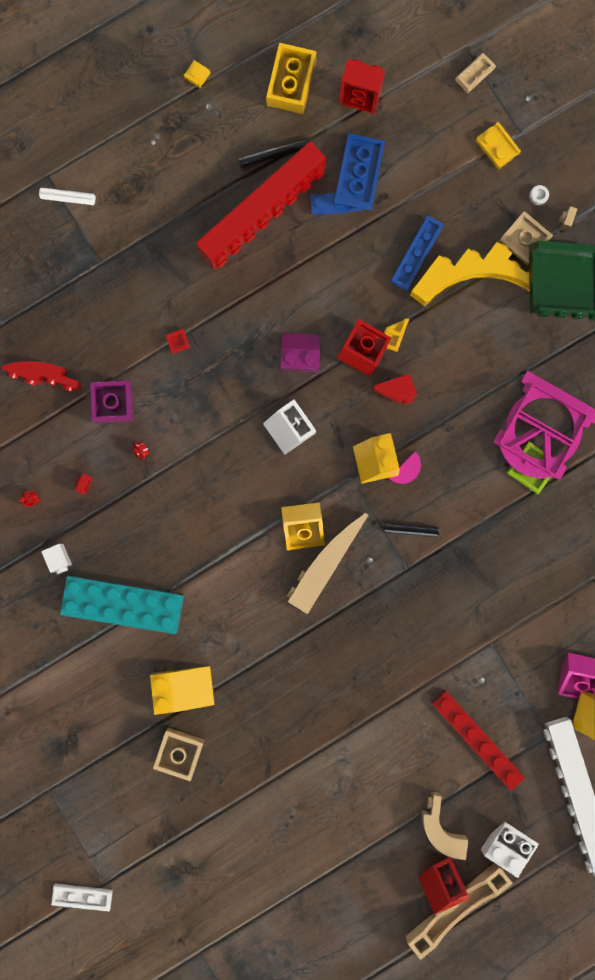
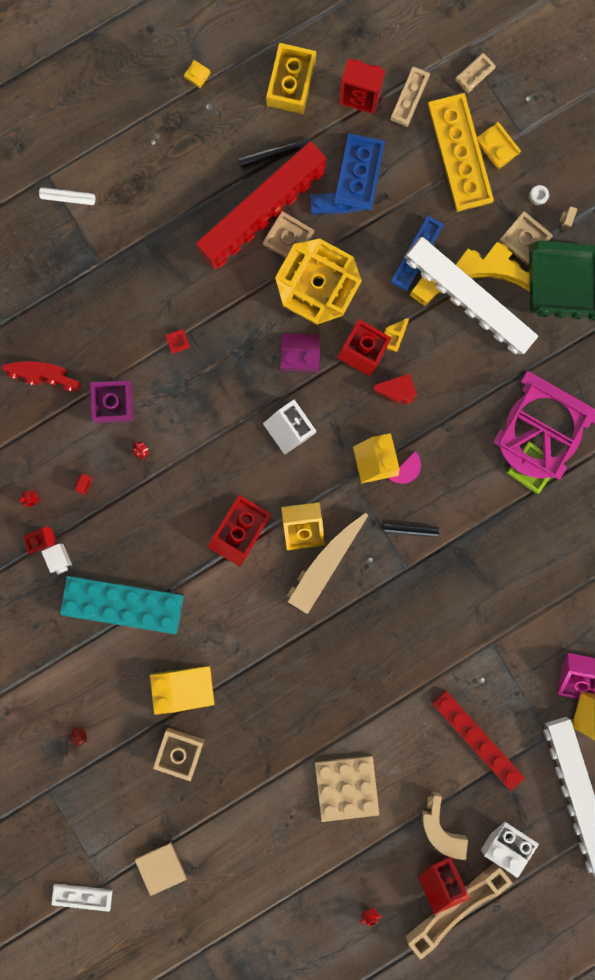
none -> red slope [23,526,57,555]
none -> clear red plate [70,728,87,747]
none -> tan tile [135,842,187,896]
none -> red slope [208,494,272,567]
none -> tan plate [263,211,315,259]
none -> yellow piece [275,239,362,325]
none -> tan plate [315,755,379,822]
none -> red plate [359,909,382,926]
none -> tan plate [390,67,430,127]
none -> white brick [404,237,538,355]
none -> yellow plate [428,93,494,212]

